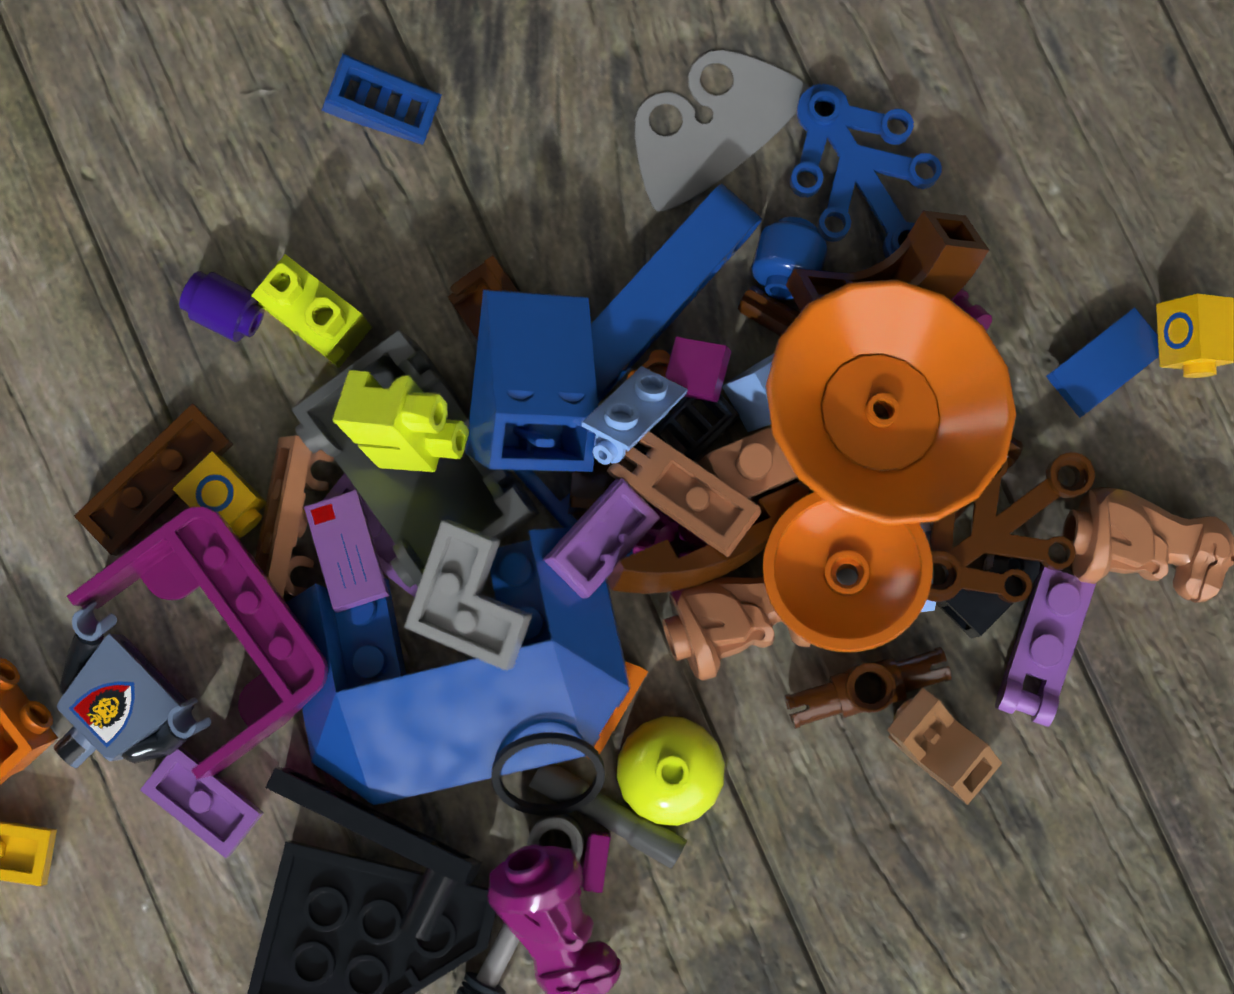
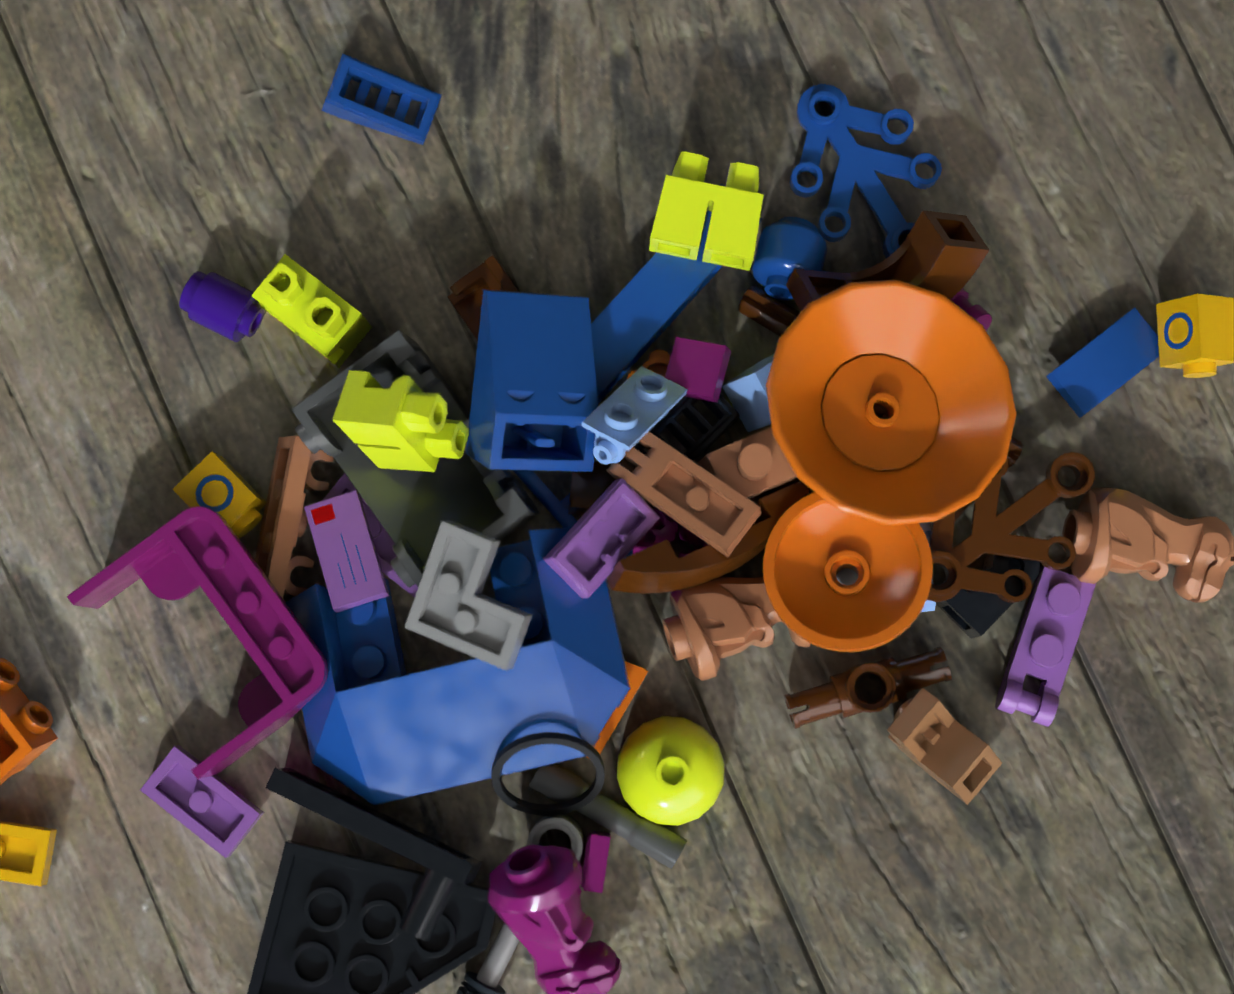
sand blue torso [53,601,212,769] -> none
reddish brown plate [74,403,234,556] -> none
light grey piece [635,50,809,211] -> none
none -> neon yellow hips [649,151,764,271]

